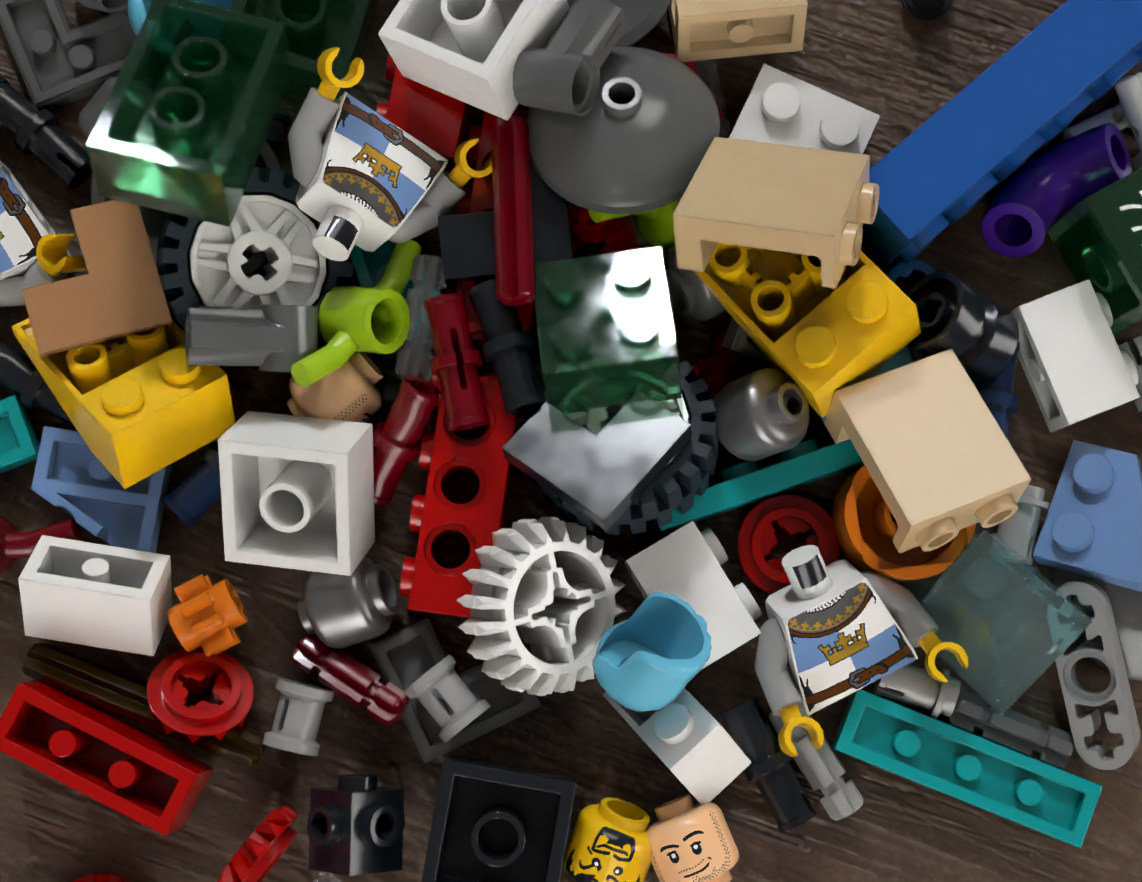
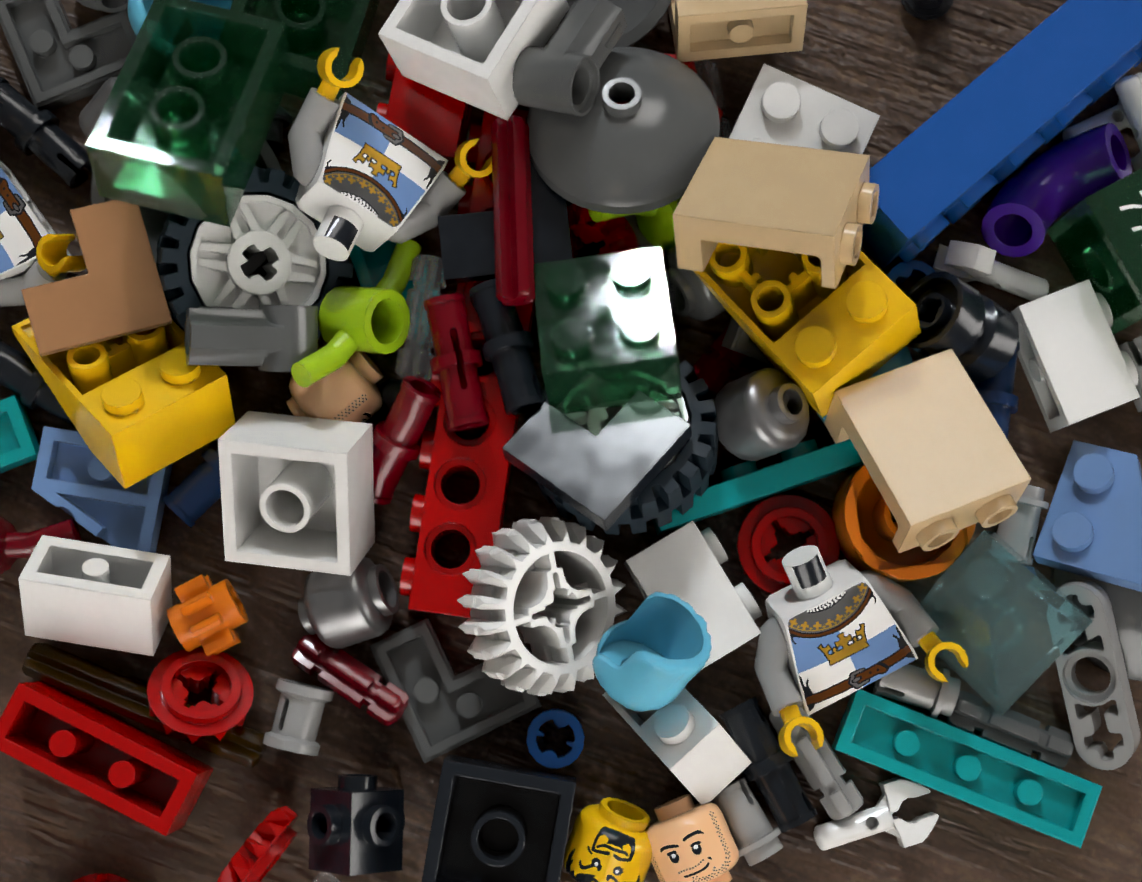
light grey bush [404,655,491,743] -> none
none -> blue bush [526,708,585,769]
none -> light grey pin [711,776,783,866]
none -> white bar [813,777,939,851]
none -> white bar [933,240,1049,301]

